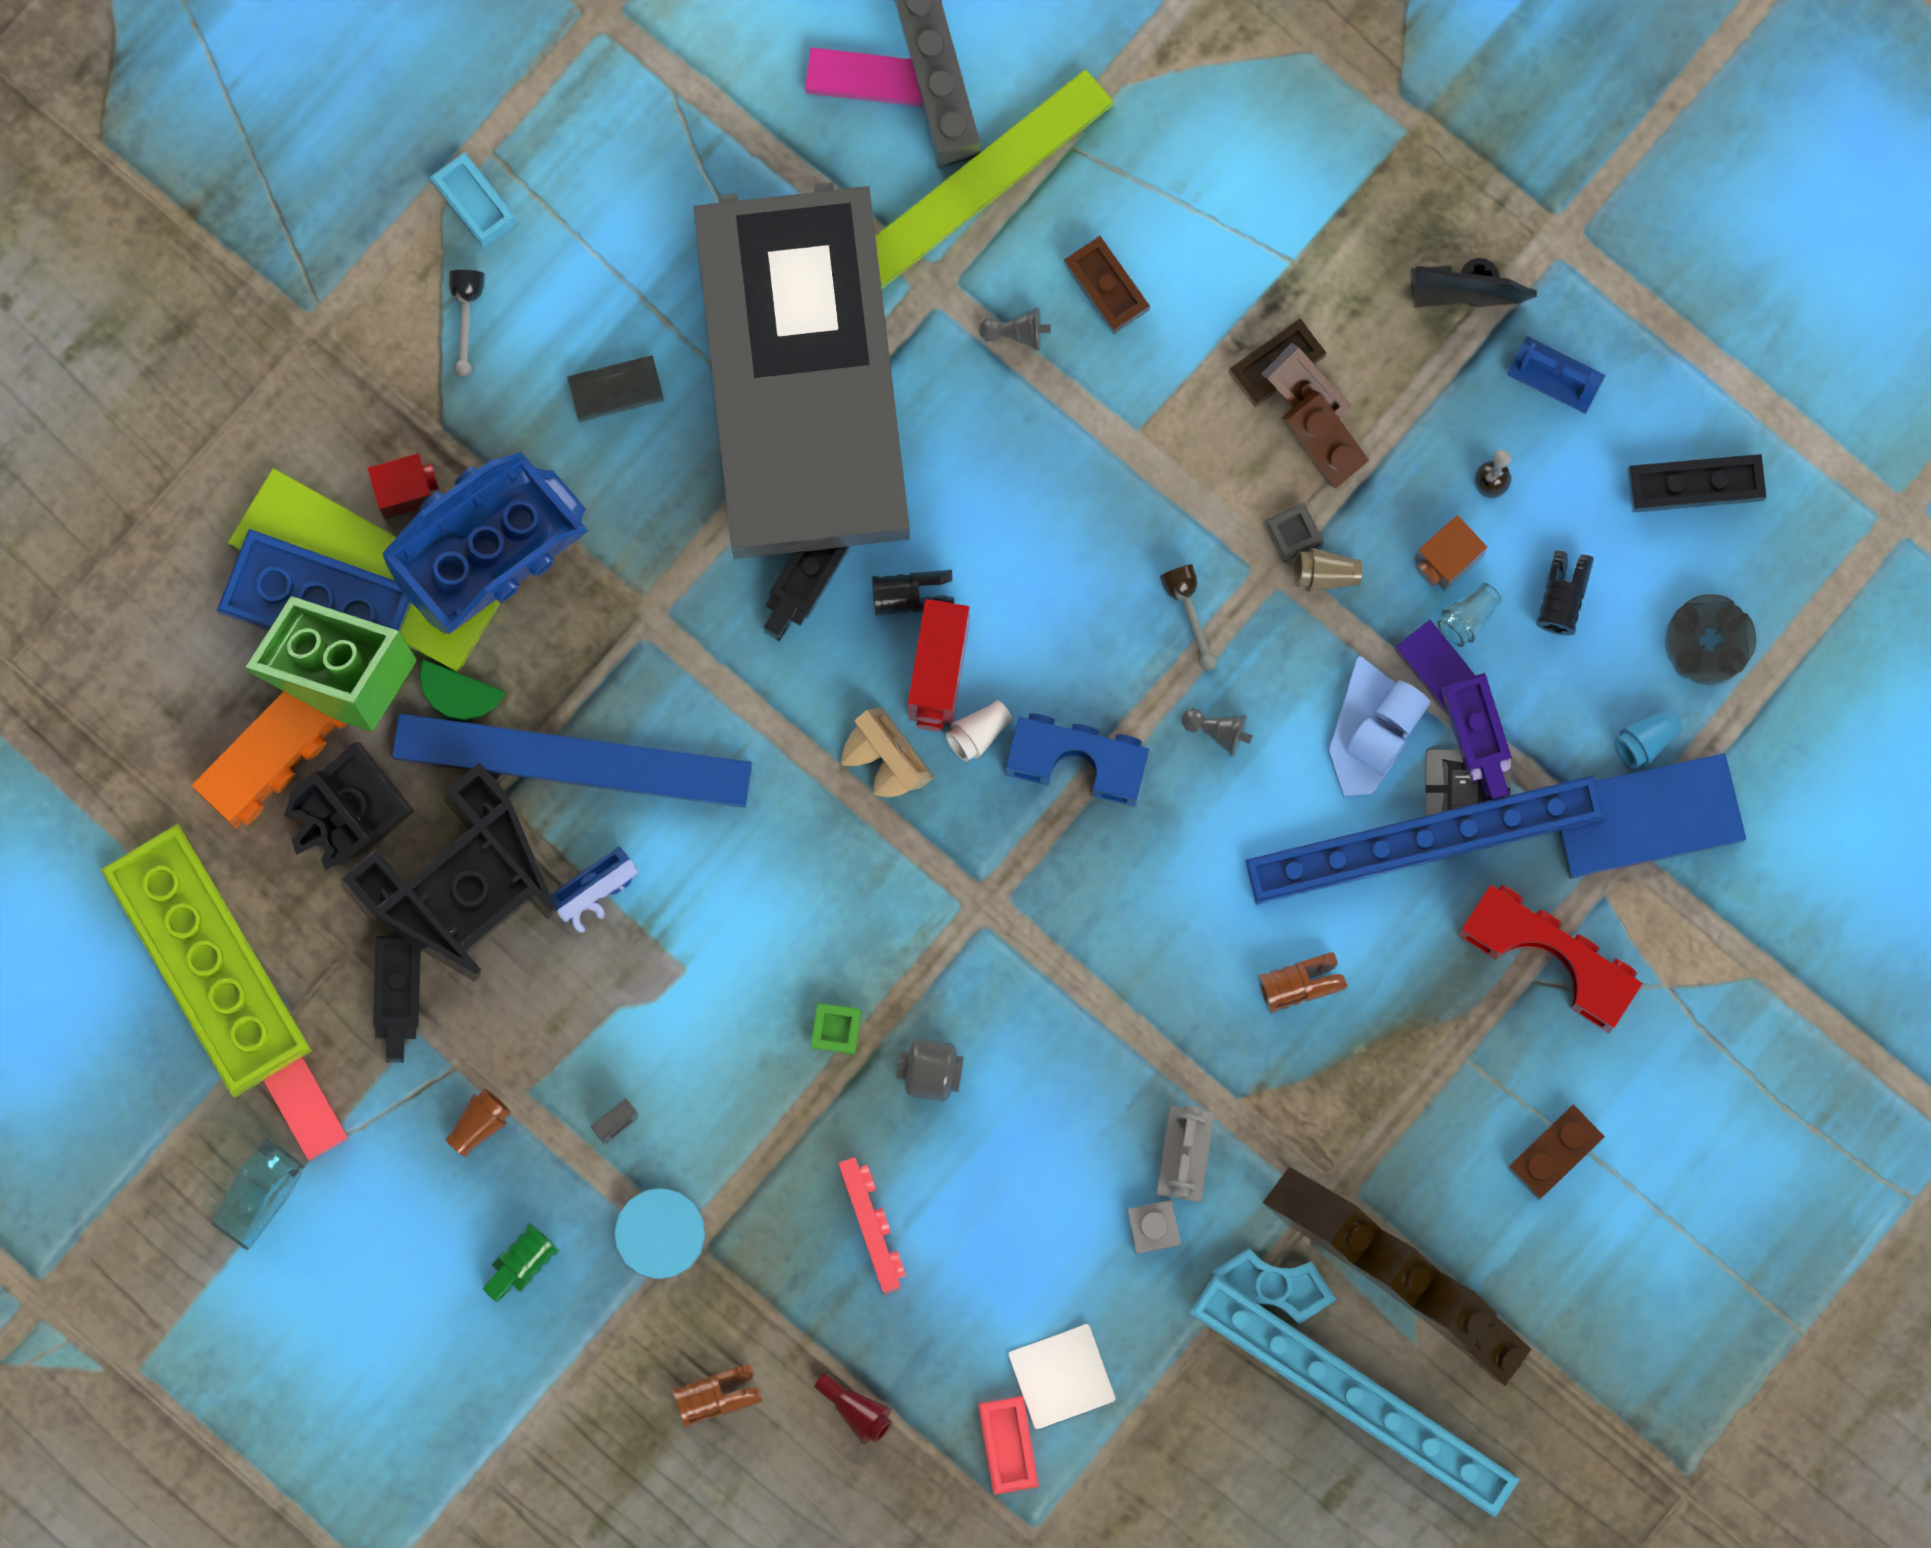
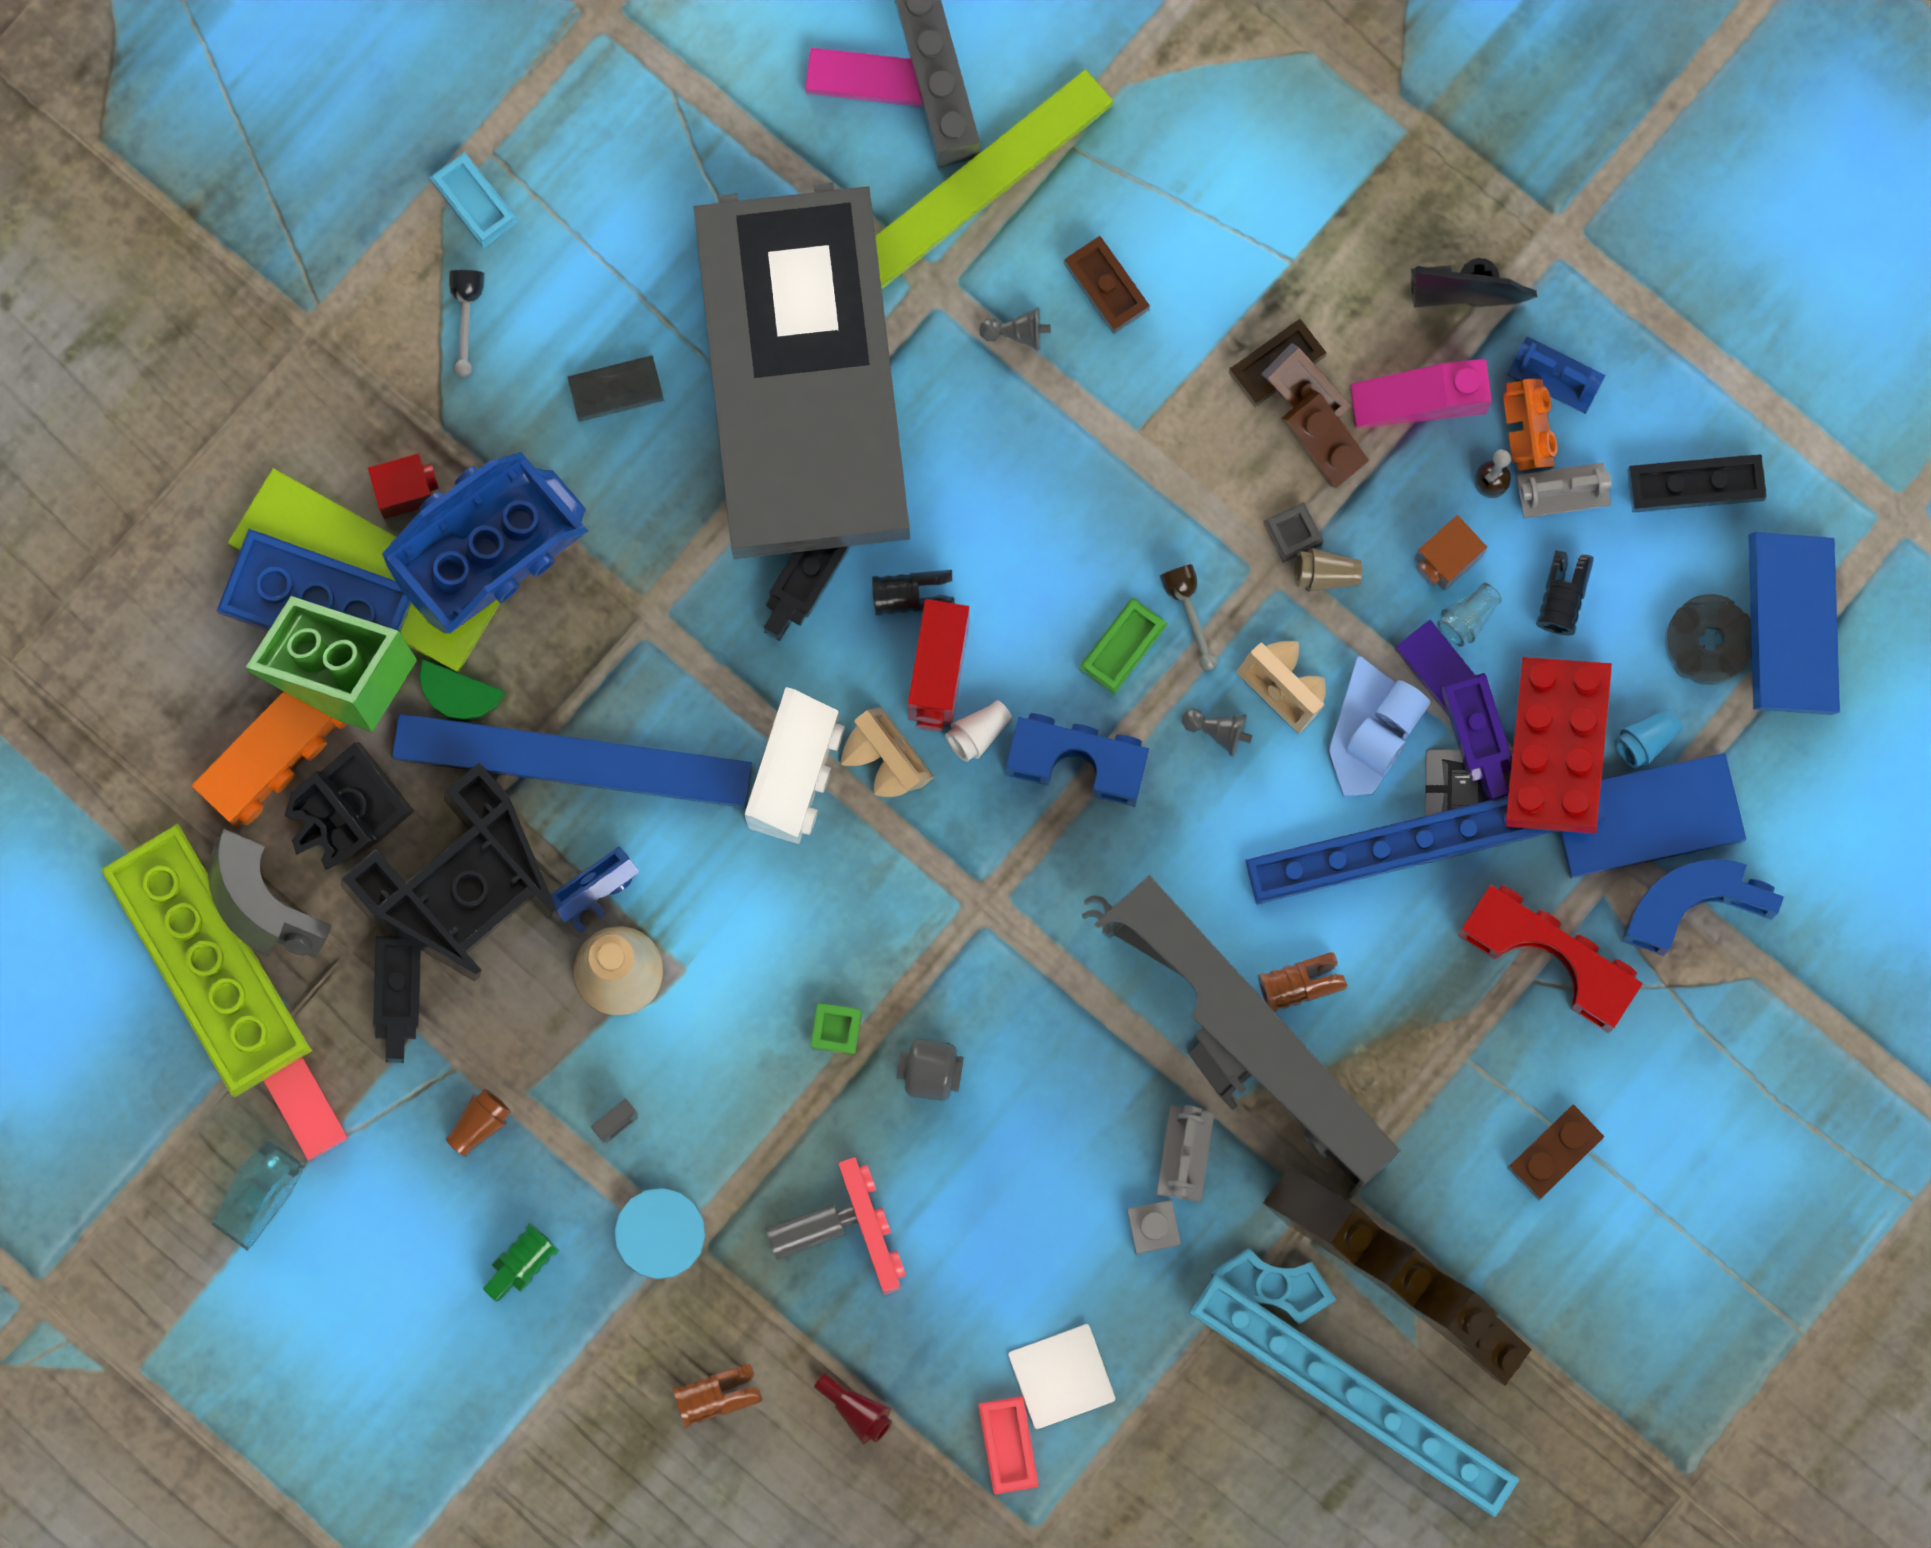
none -> dark grey arch [208,829,332,958]
none -> tan cone [573,926,663,1015]
none -> white slope [744,687,845,844]
none -> dark grey cylinder [766,1204,858,1259]
none -> bright green tile [1079,597,1168,696]
none -> dark grey piece [1082,875,1400,1199]
none -> tan tile [1236,641,1326,734]
none -> dark pink slope [1350,359,1492,428]
none -> orange hinge [1502,379,1557,471]
none -> red plate [1506,657,1612,834]
none -> light grey hinge [1516,462,1612,519]
none -> blue arch [1622,859,1784,956]
none -> blue tile [1748,532,1840,715]

